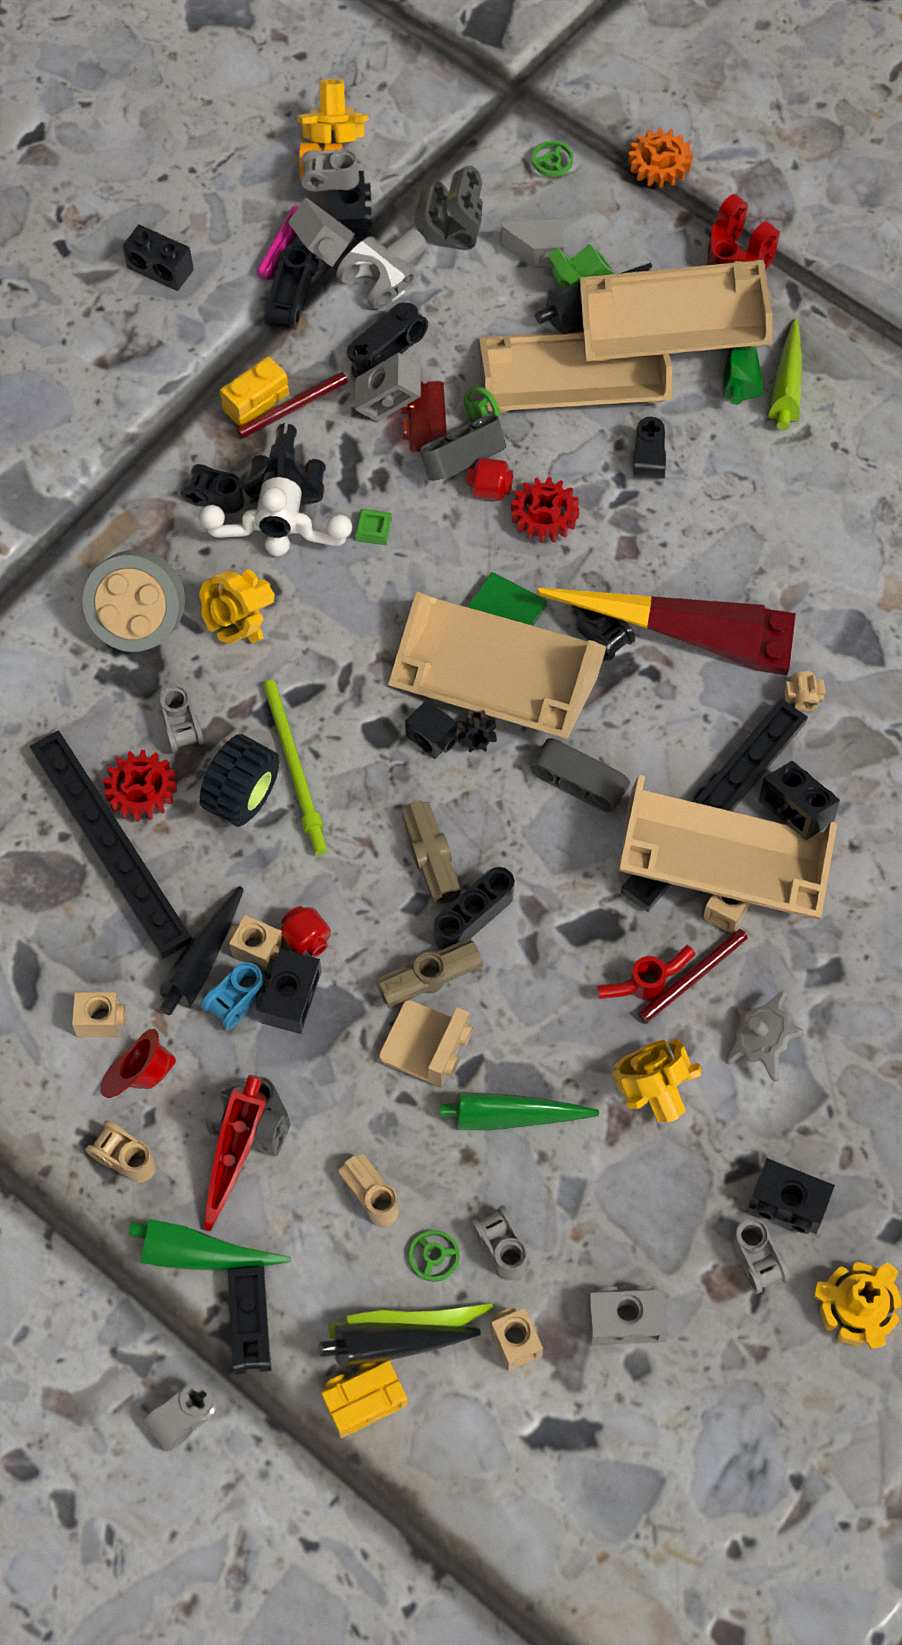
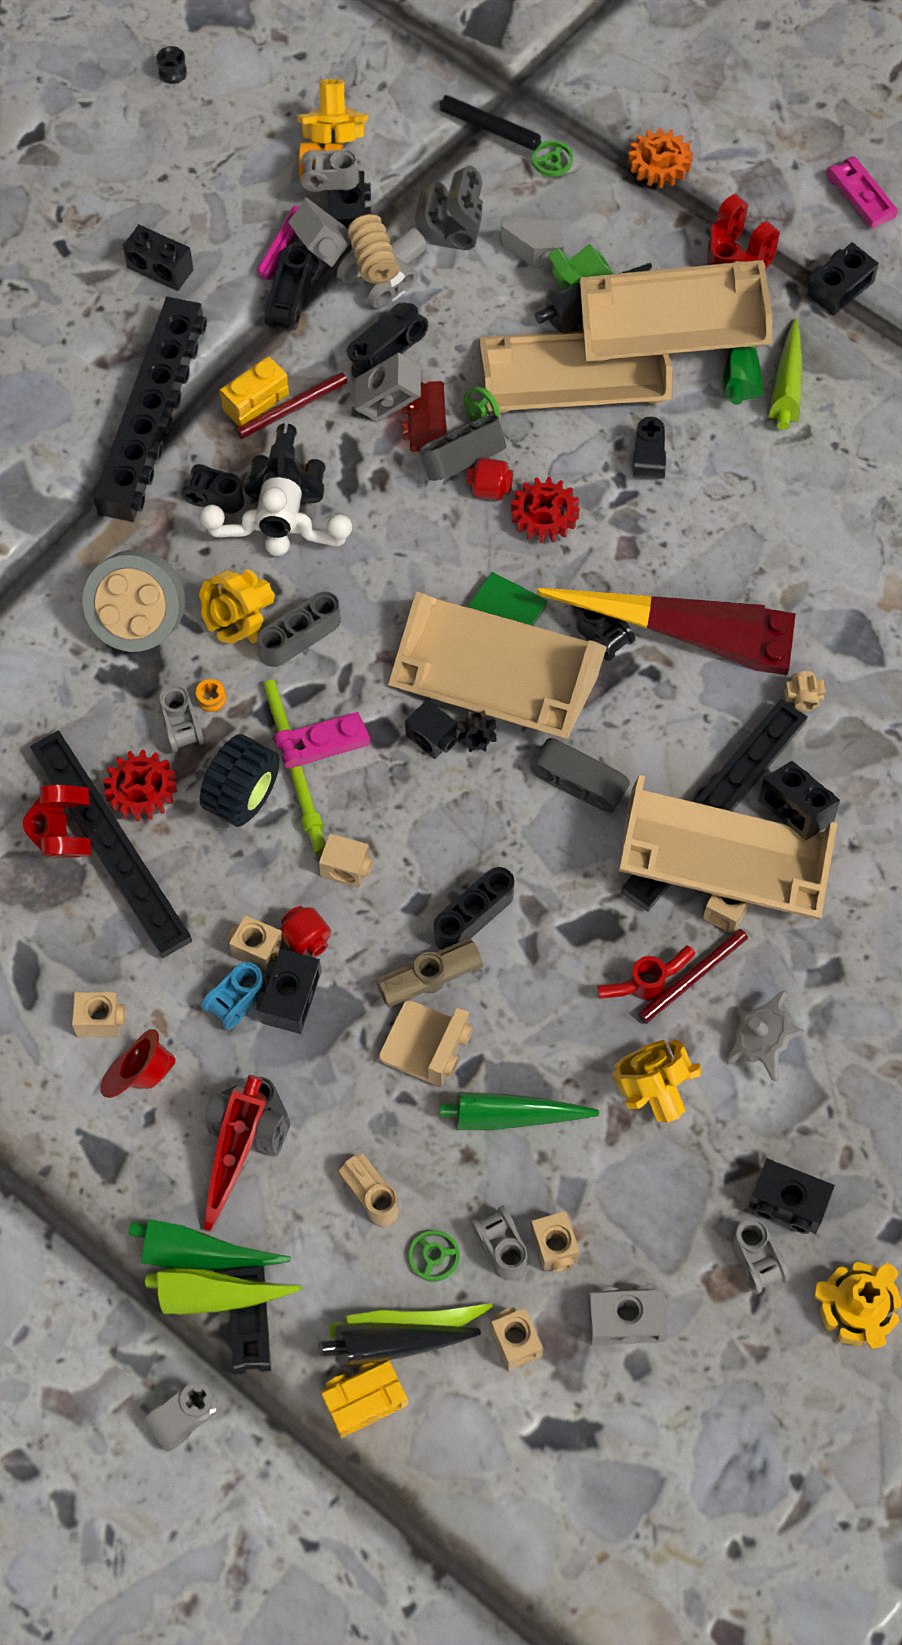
tan piece [85,1120,156,1183] -> none
black piece [160,886,244,1015] -> none
bright green tile [355,509,392,546] -> none
dark tan piece [402,800,461,904] -> none
none -> red piece [23,785,91,858]
none -> black brick [93,296,207,522]
none -> lime piece [145,1268,302,1315]
none -> black wheel [156,46,187,84]
none -> light orange bush [196,679,226,712]
none -> dark grey beam [257,591,341,667]
none -> dark pink plate [273,712,371,768]
none -> tan brick [319,834,373,887]
none -> tan piece [348,214,400,284]
none -> black axle [439,95,542,151]
none -> tan brick [531,1211,580,1273]
none -> black brick [807,242,879,316]
none -> dark pink plate [826,156,898,229]

